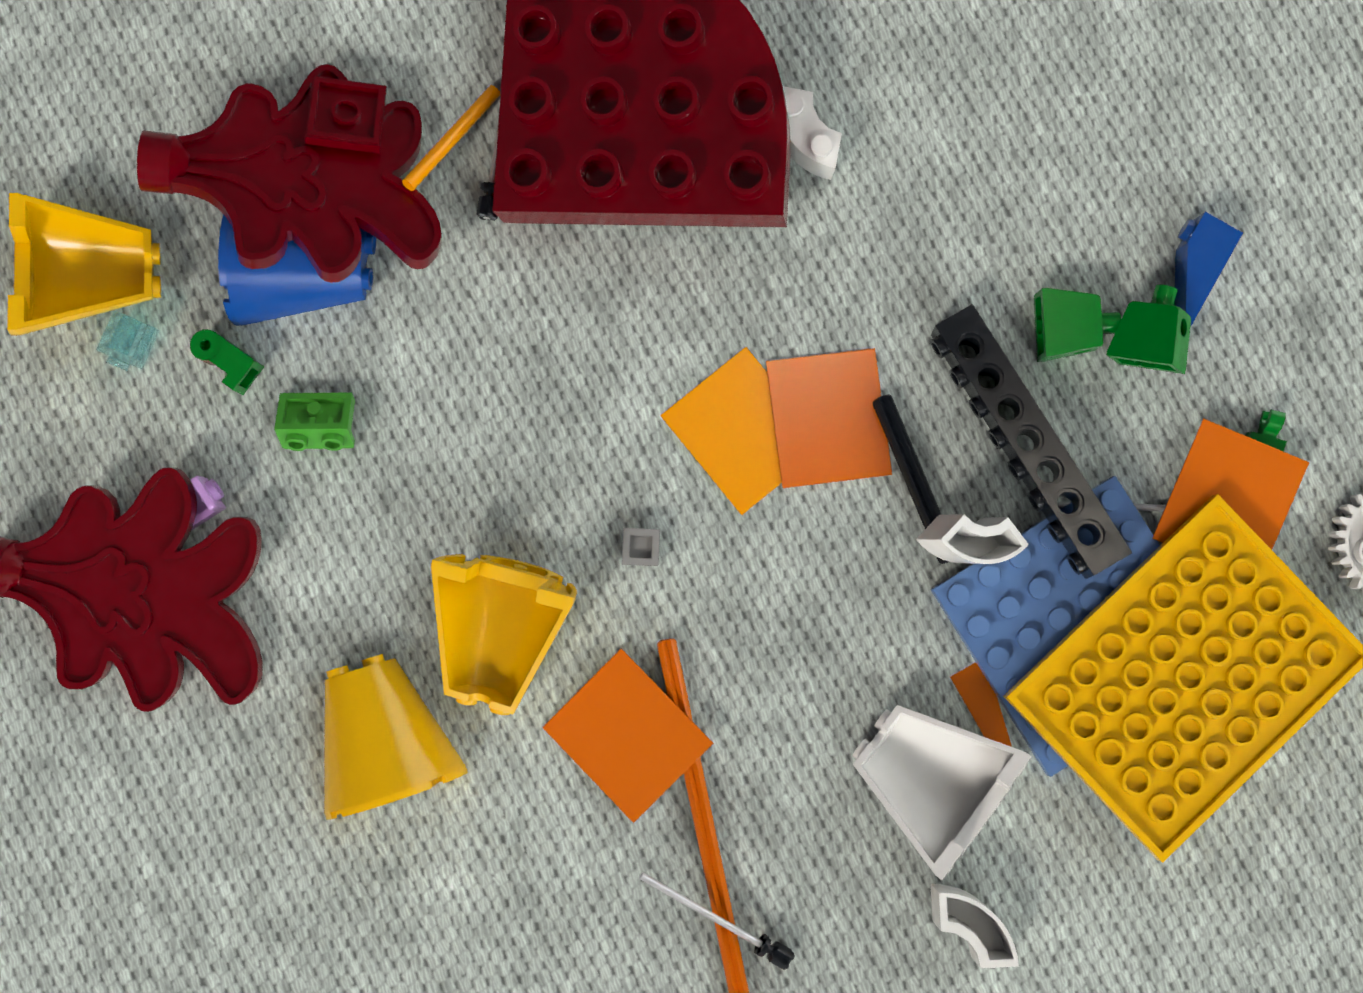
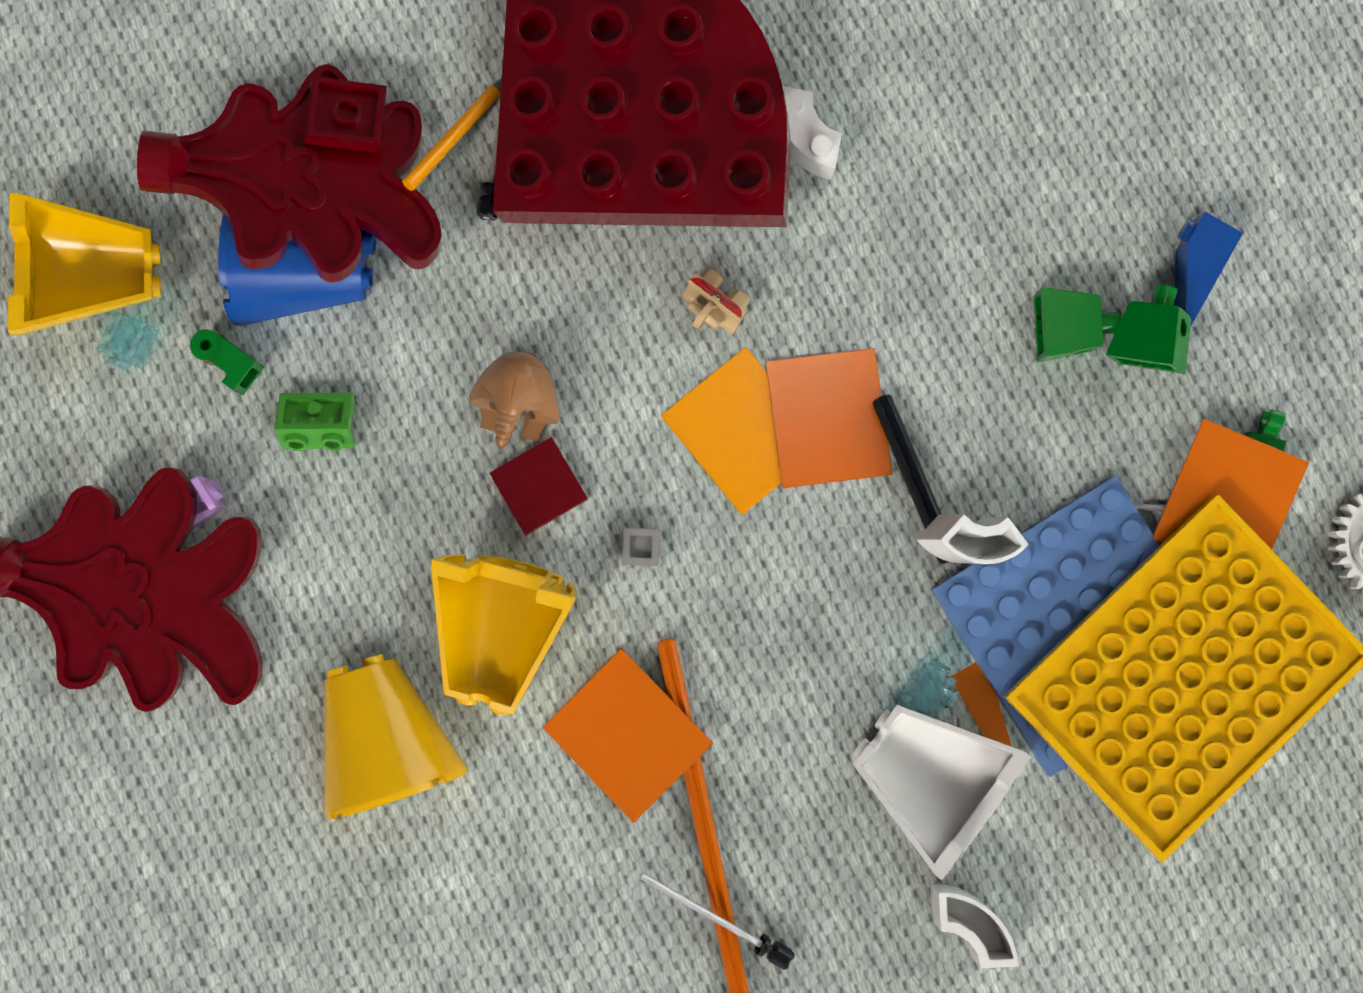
black brick [930,304,1132,579] -> none
none -> medium nougat piece [469,351,559,448]
none -> dark red tile [489,437,589,536]
none -> tan hips [681,268,750,335]
none -> clear light blue brick [898,658,957,719]

